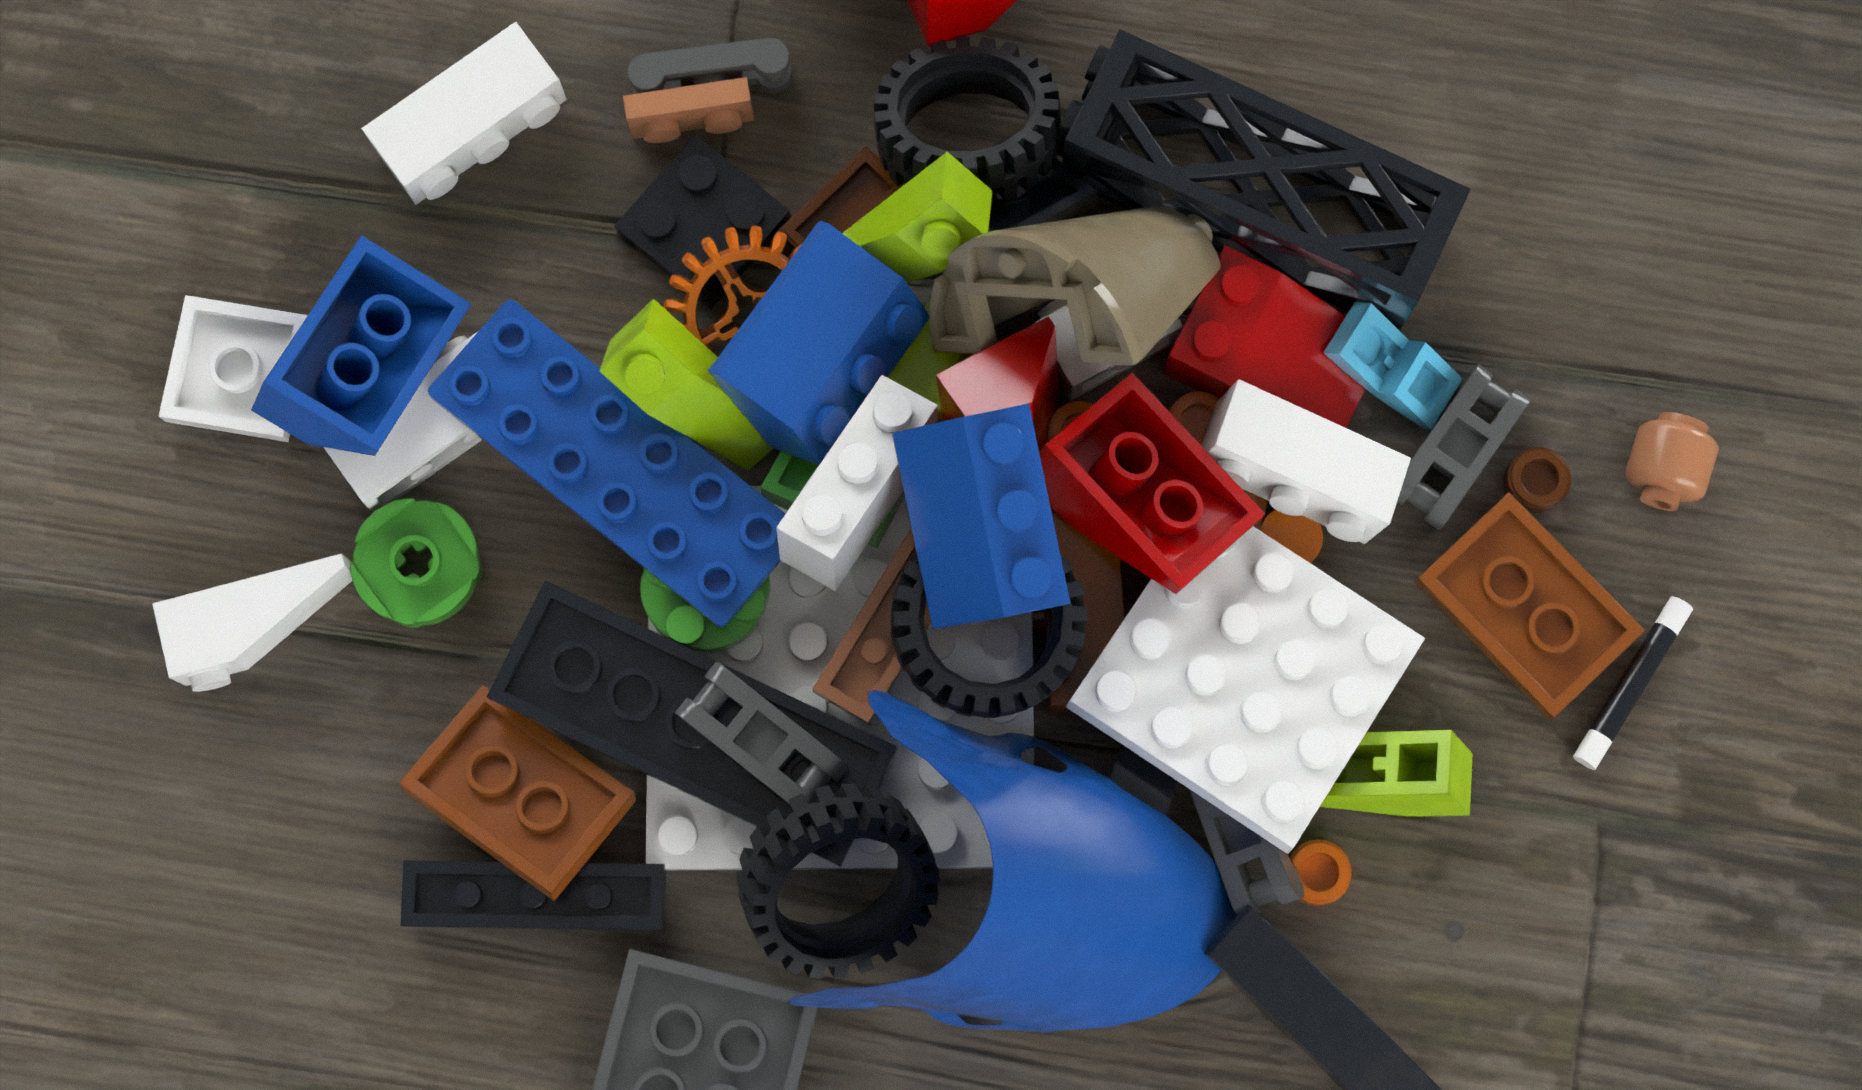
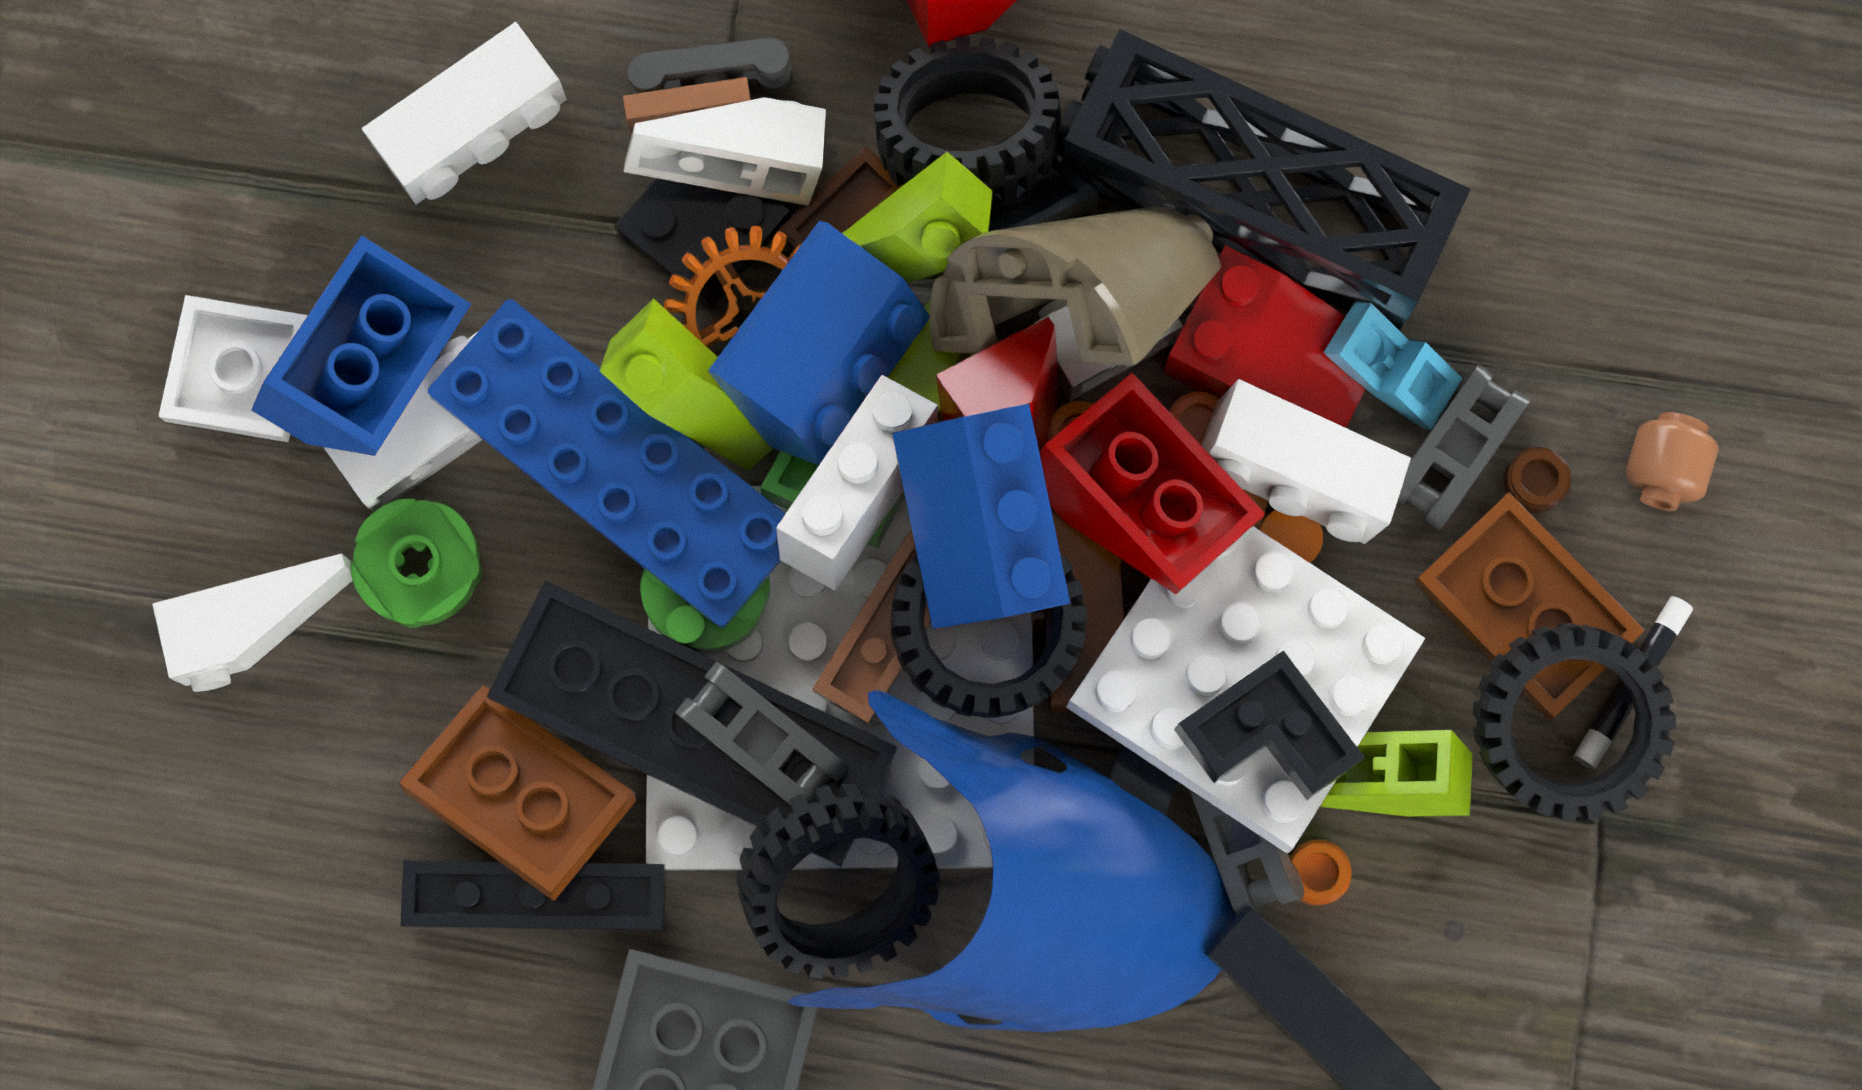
none -> white slope [624,97,826,206]
none -> black plate [1174,650,1365,800]
none -> black tyre [1472,623,1676,821]

